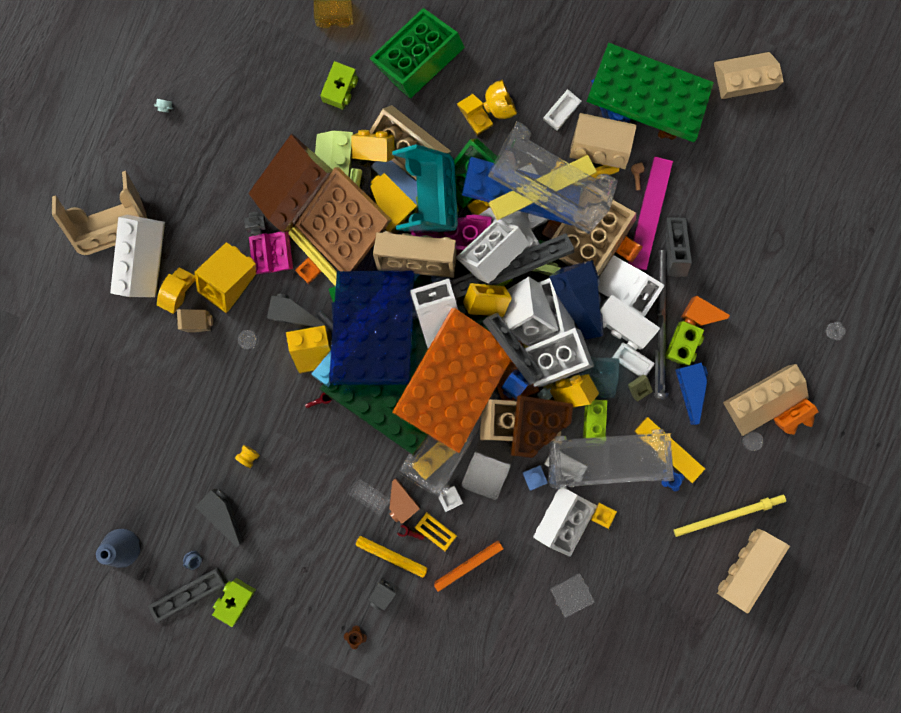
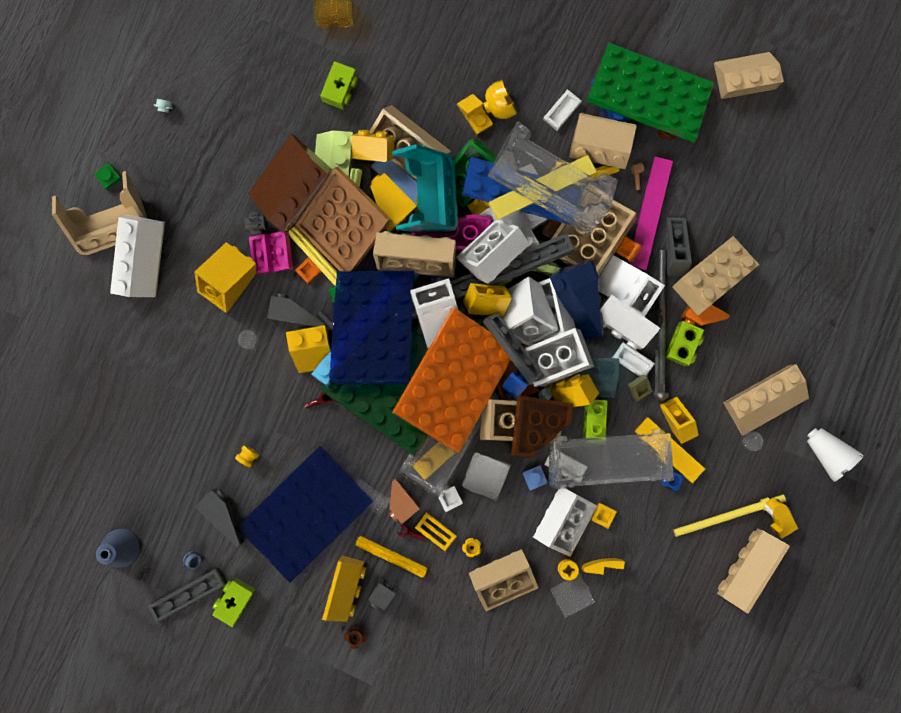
yellow brick [157,267,195,314] -> none
tan slope [177,309,213,333] -> none
green slope [369,8,465,99] -> none
orange tile [434,540,503,592] -> none
blue slope [675,363,708,425] -> none
orange tile [774,398,819,435] -> none
clear plate [826,322,846,340] -> none
none -> green plate [94,163,122,190]
none -> clear blue plate [237,446,374,583]
none -> yellow slope [322,555,366,622]
none -> yellow plate [462,538,481,557]
none -> tan slope [469,549,538,611]
none -> yellow wheel [558,559,579,581]
none -> yellow slope [581,558,625,575]
none -> yellow slope [660,397,699,444]
none -> tan brick [673,236,759,316]
none -> yellow leg [765,498,798,539]
none -> white cone [807,428,863,482]

